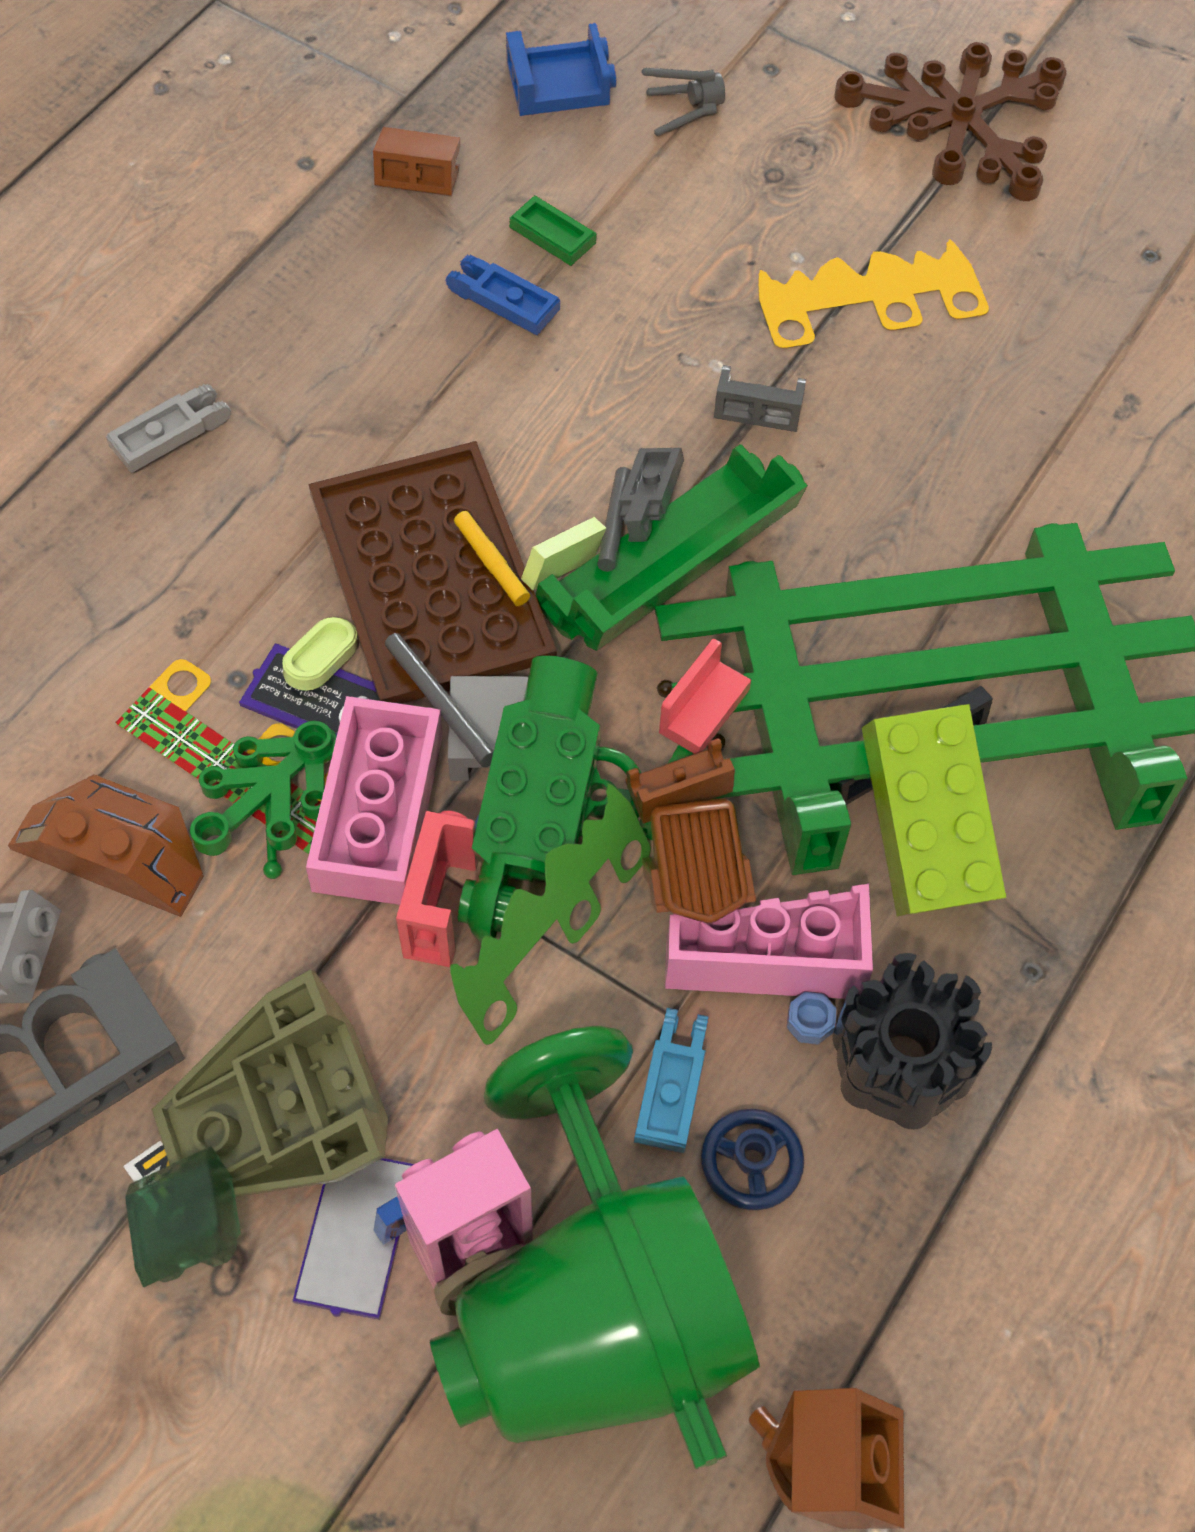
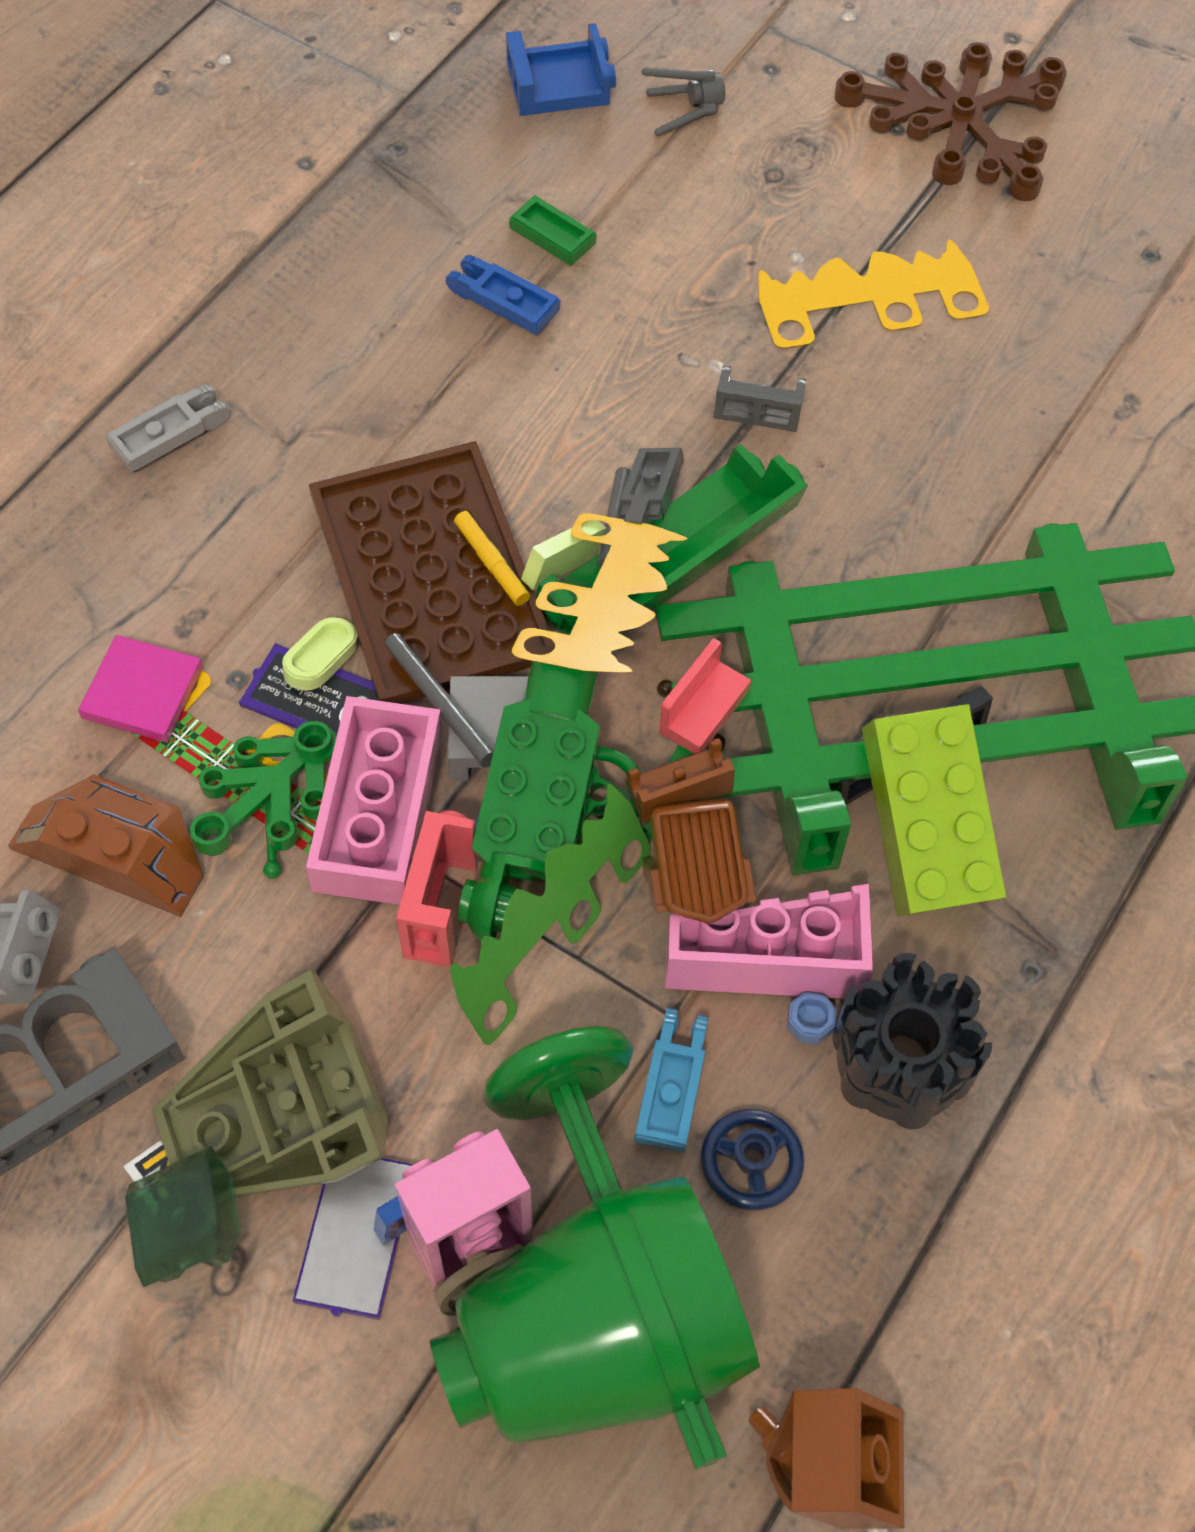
dark orange hinge [373,127,460,196] -> none
none -> dark pink tile [78,635,203,743]
none -> yellow piece [512,513,688,673]

